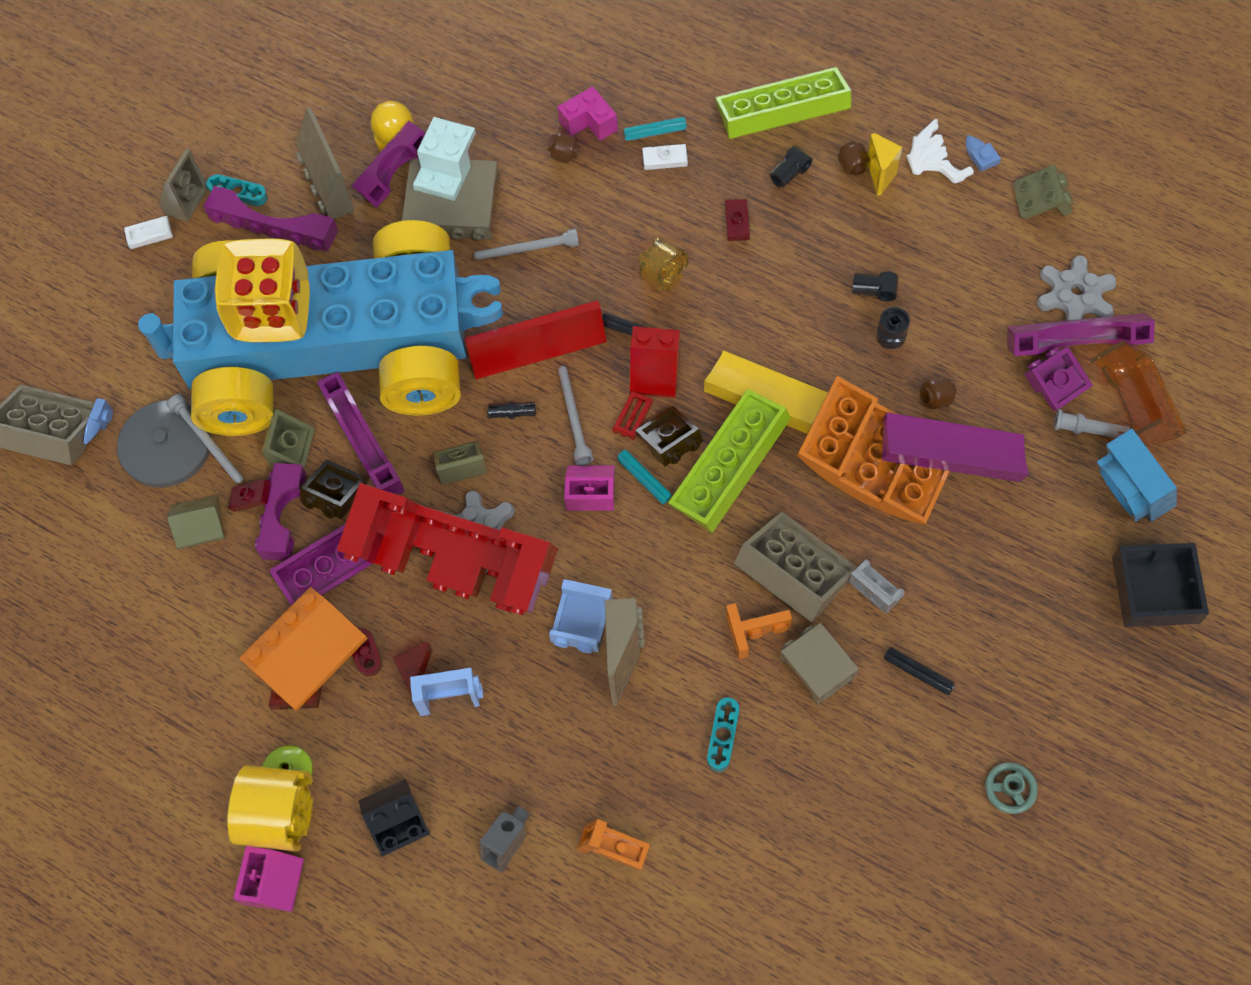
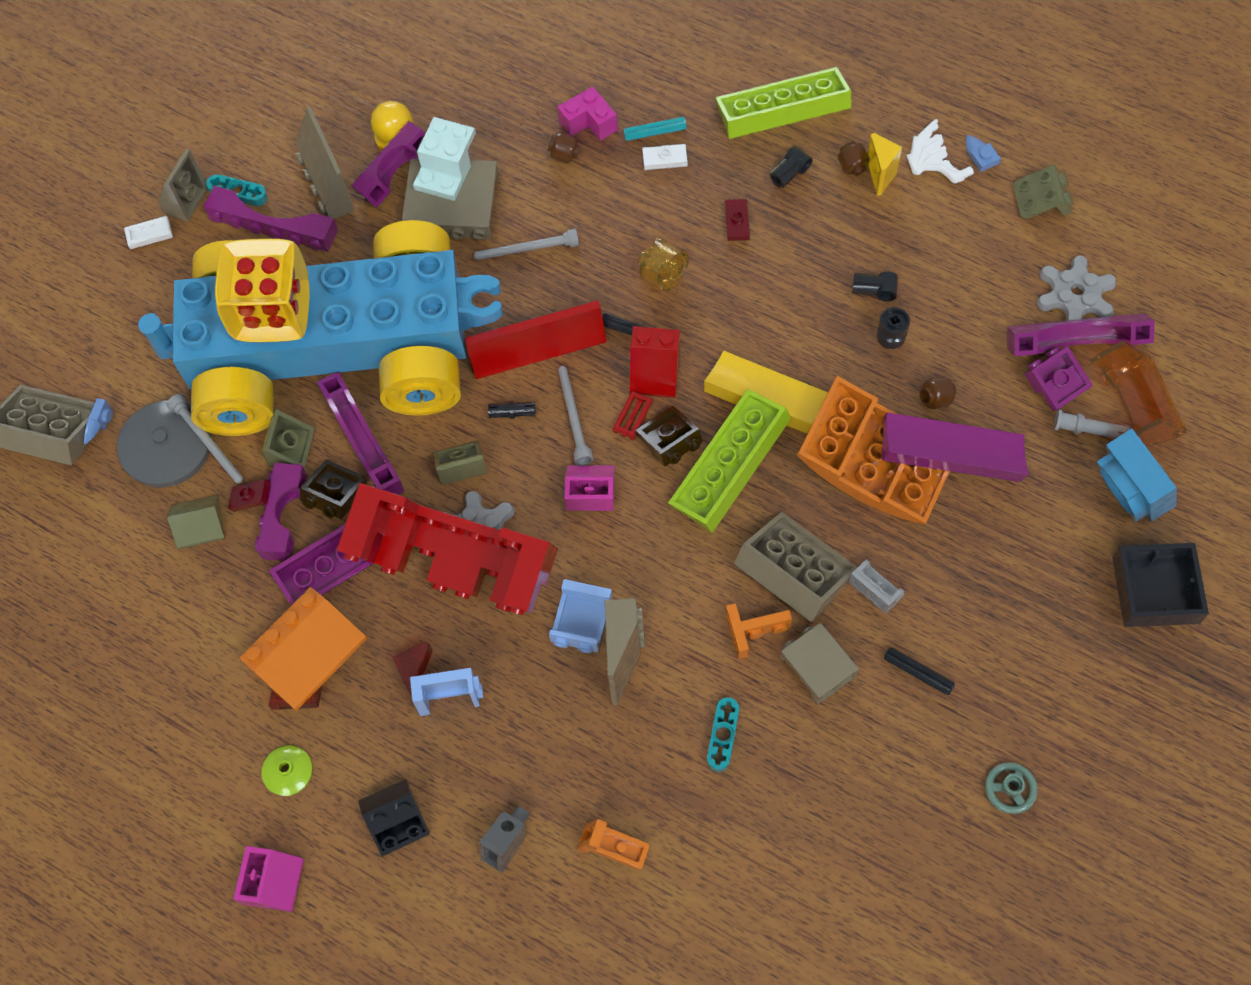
yellow brick [228,765,314,852] -> none
dark red plate [352,628,382,677] -> none
teal axle [617,450,671,504] -> none

